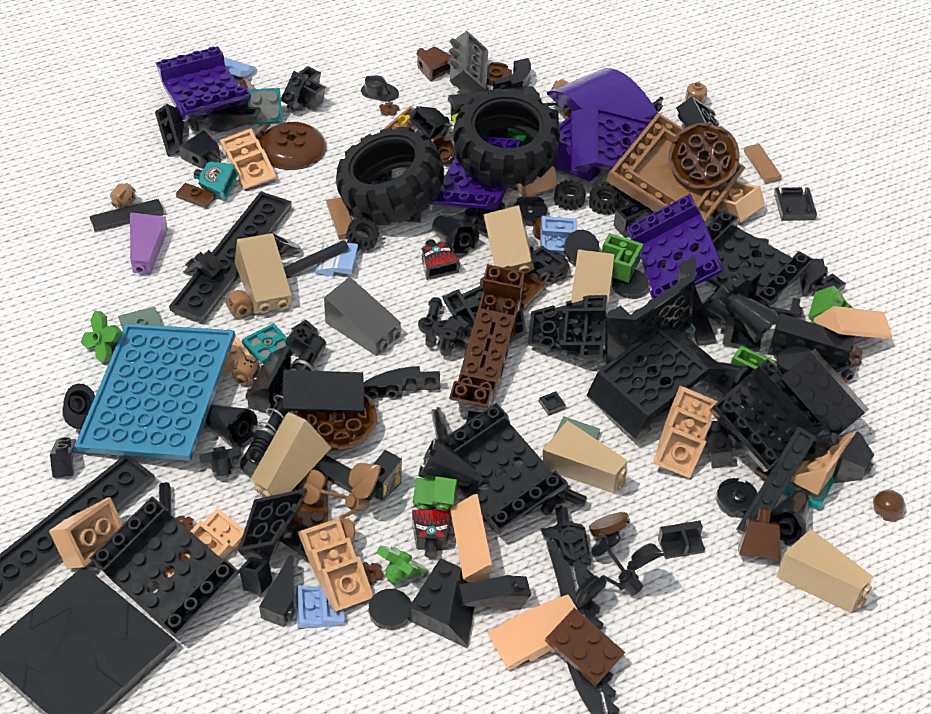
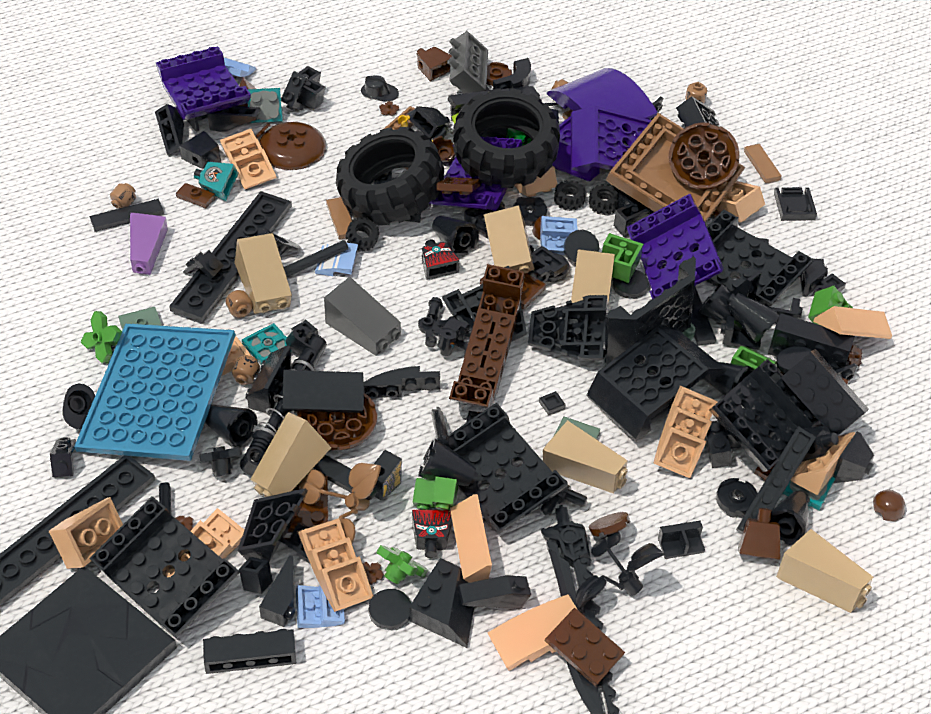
none -> black brick [203,629,297,674]
none -> reddish brown plate [437,177,481,195]

